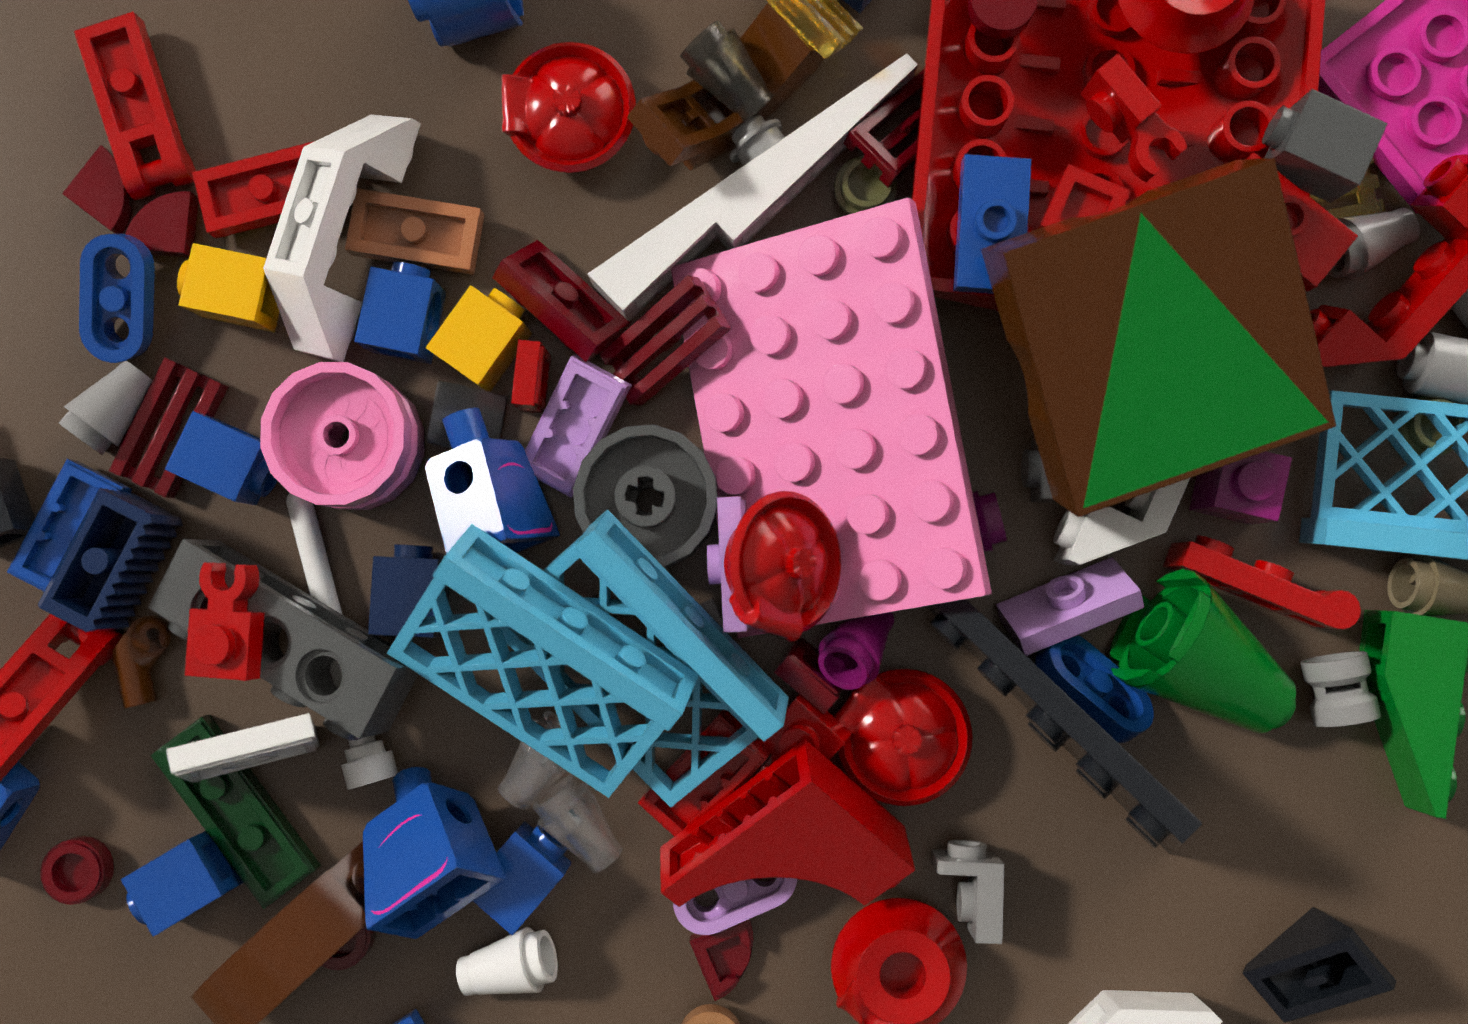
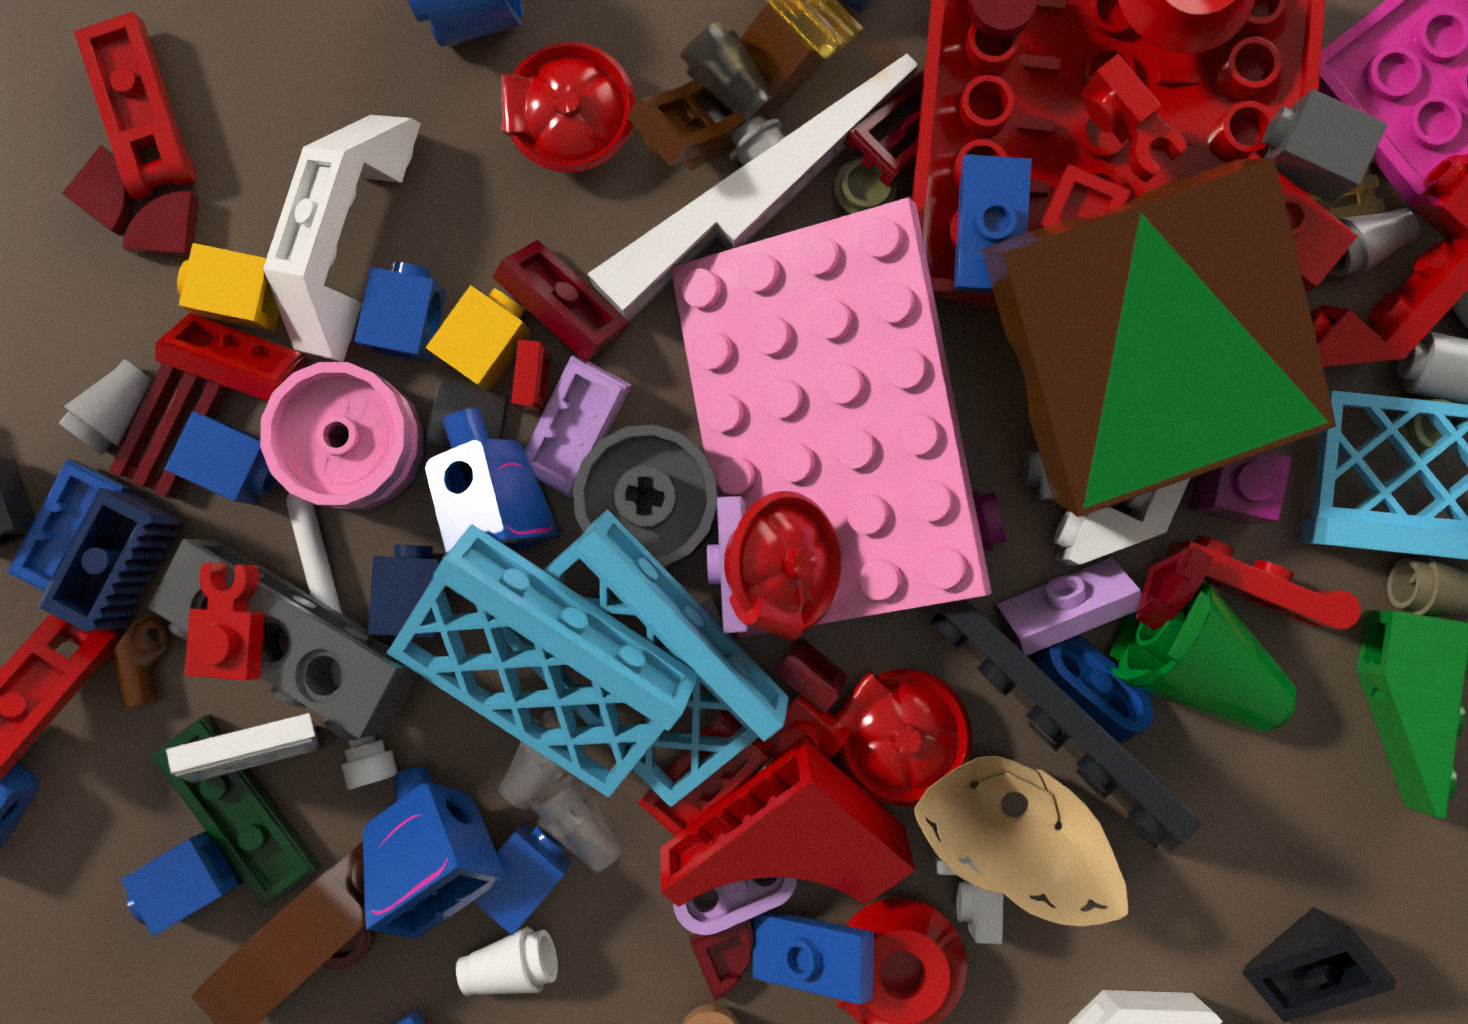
dark red tile [40,836,114,905] -> none
blue plate [79,234,155,363] -> none
red plate [192,141,314,239] -> none
nougat plate [345,188,485,275] -> none
dark red tile [599,275,732,406] -> none
magenta cone [818,612,894,690] -> none
light grey wheel [1300,651,1381,727] -> none
none -> red plate [155,313,306,401]
none -> blue plate [753,910,874,1005]
none -> tan piece [914,756,1129,927]
none -> dark red tile [1135,545,1213,630]

